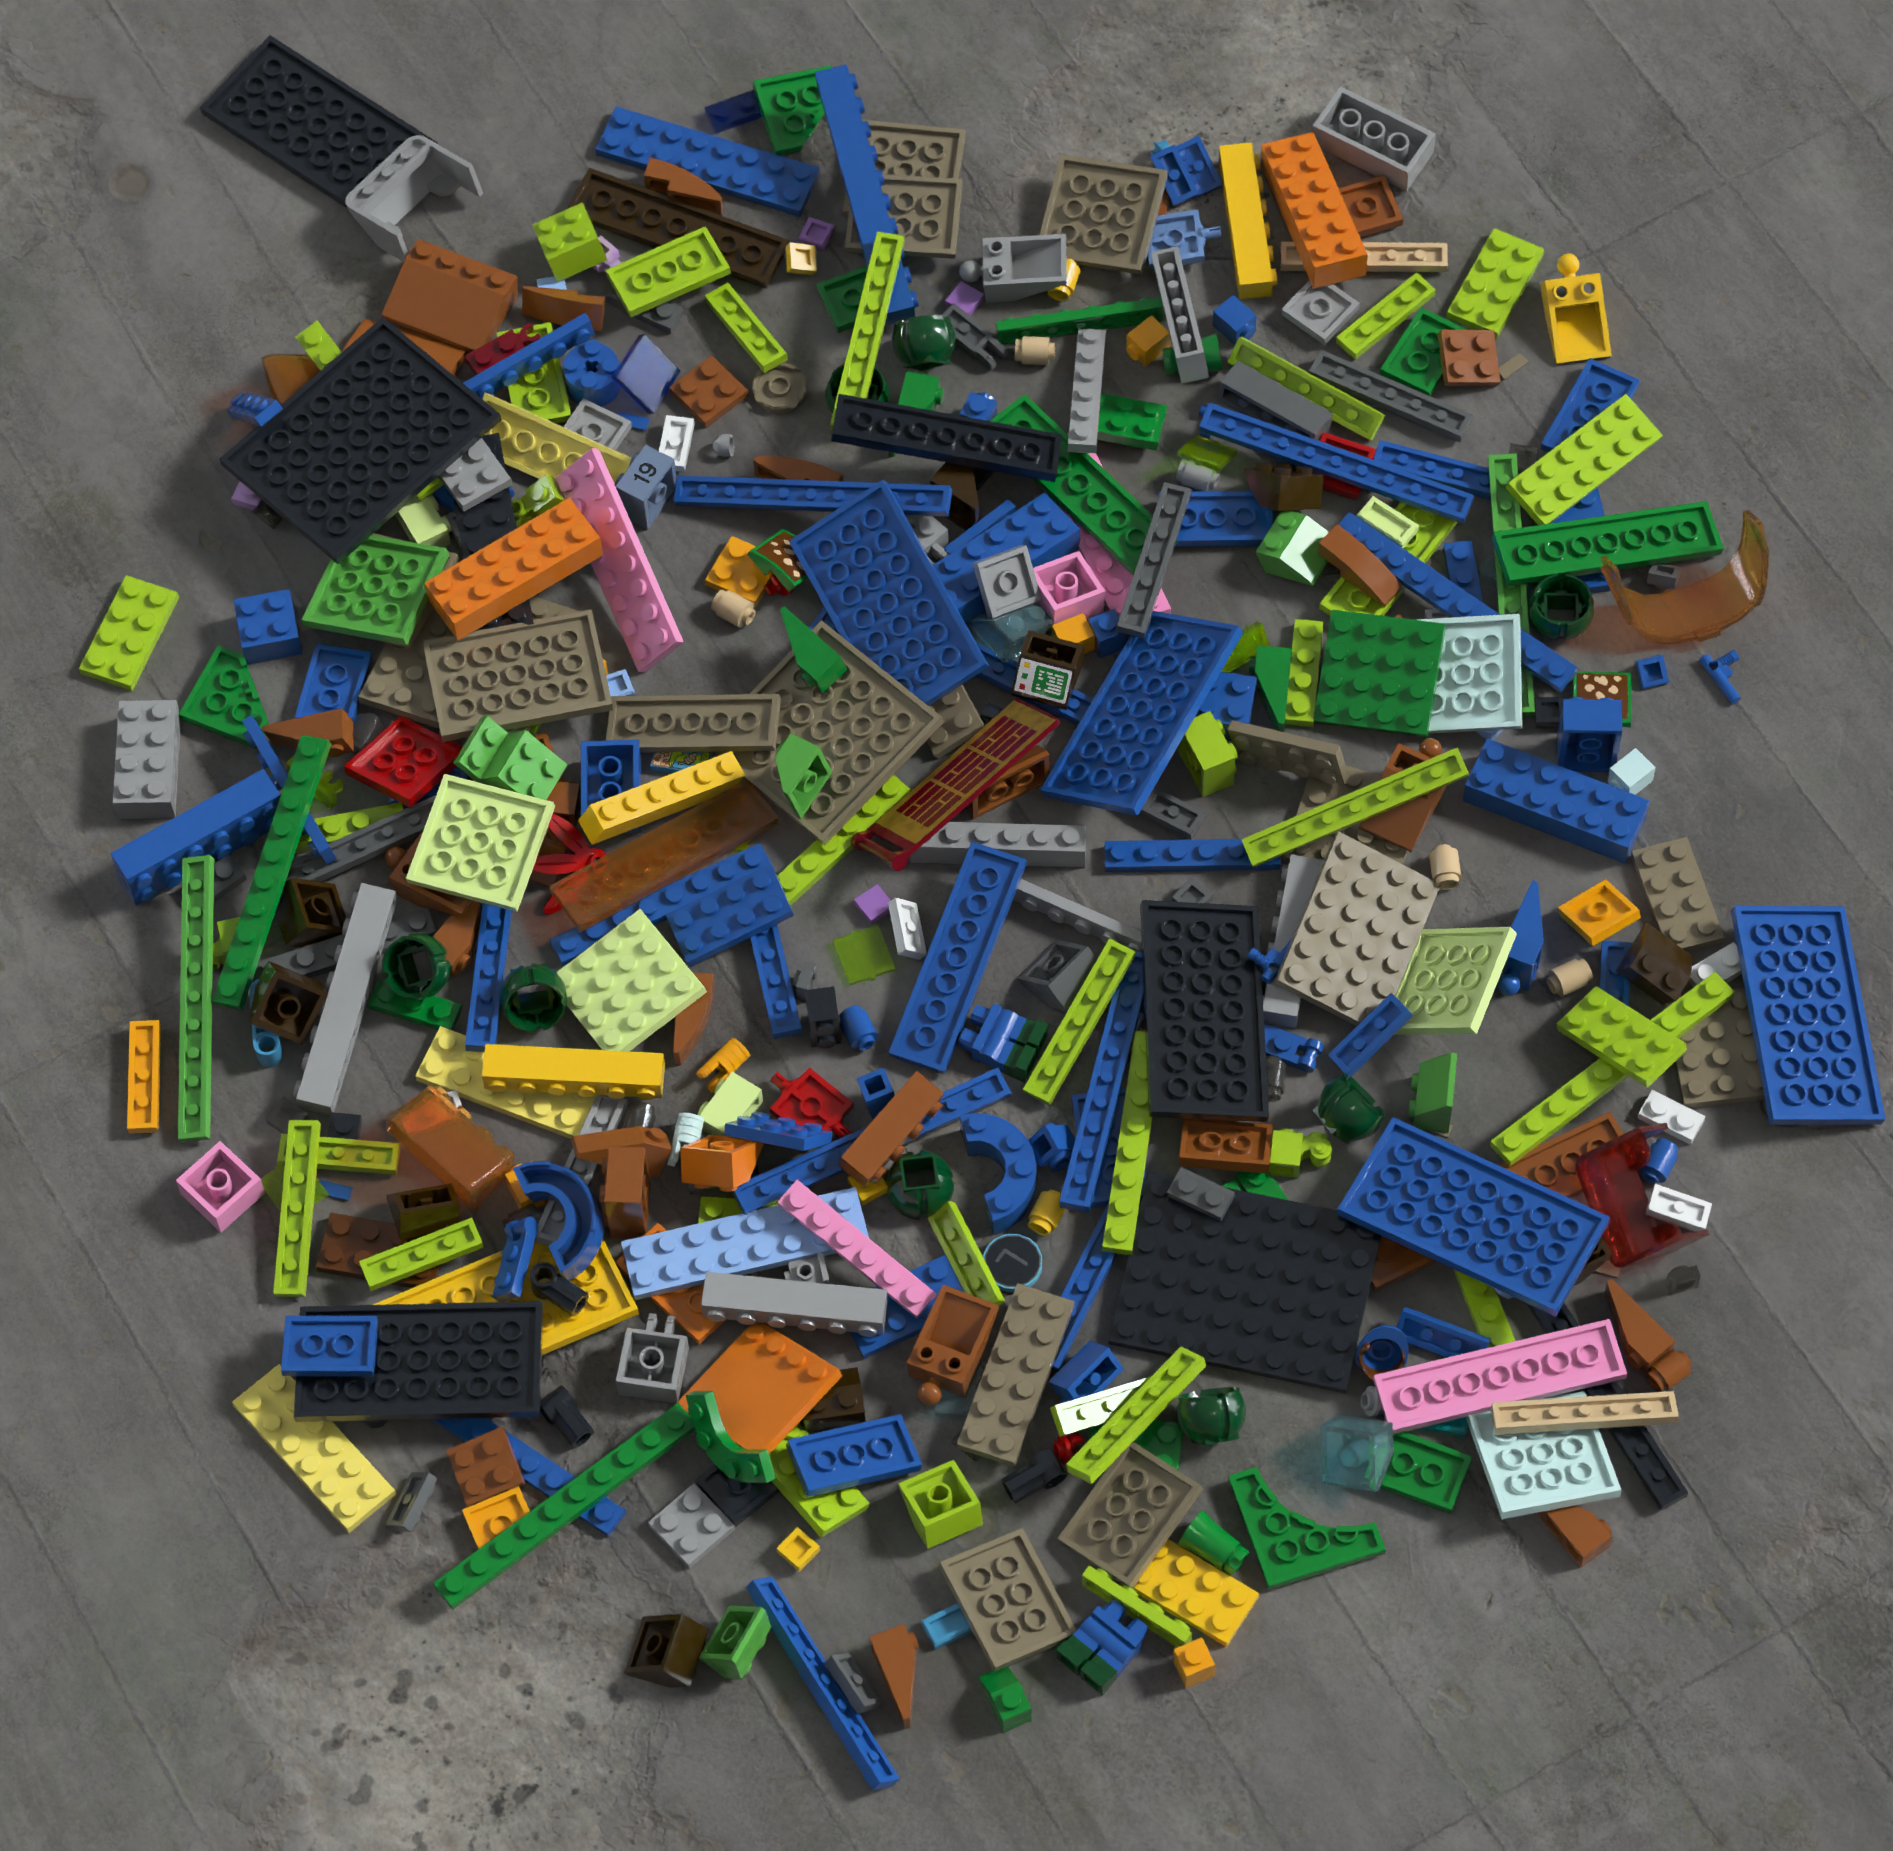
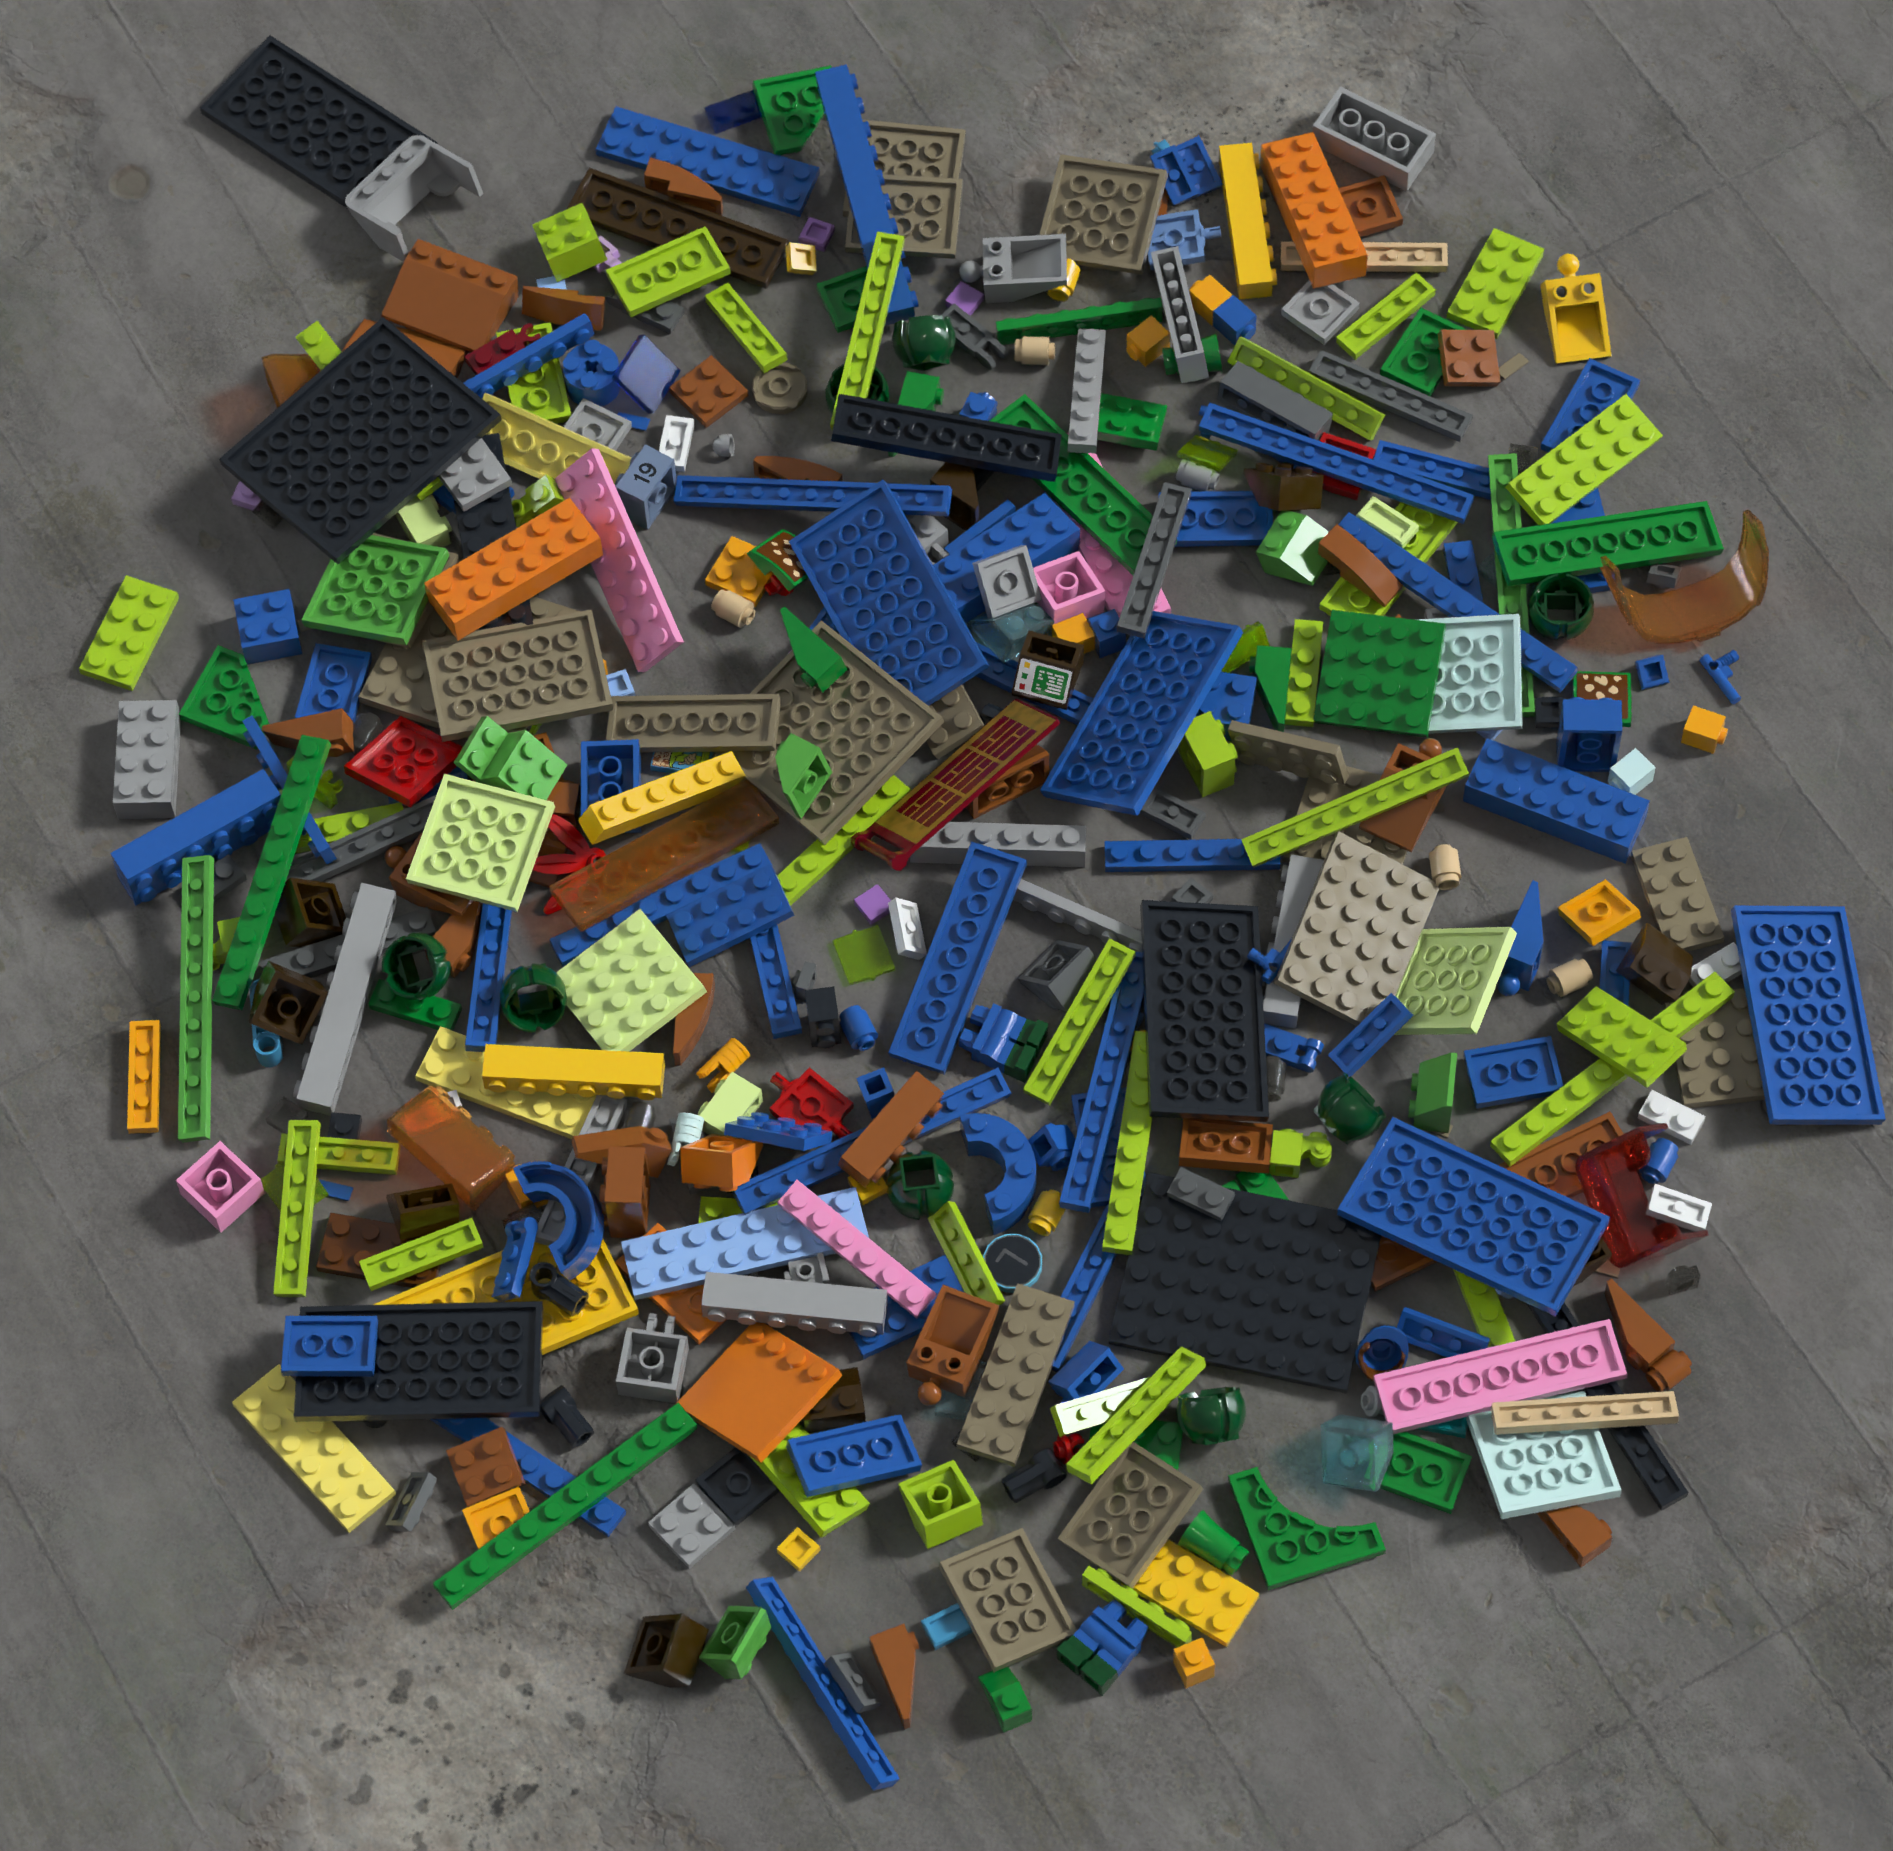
blue plate [226,392,283,426] -> none
green plate [685,1391,776,1483] -> none
none -> light orange brick [1189,274,1232,326]
none -> blue plate [1463,1036,1564,1109]
none -> light orange brick [1681,705,1728,754]

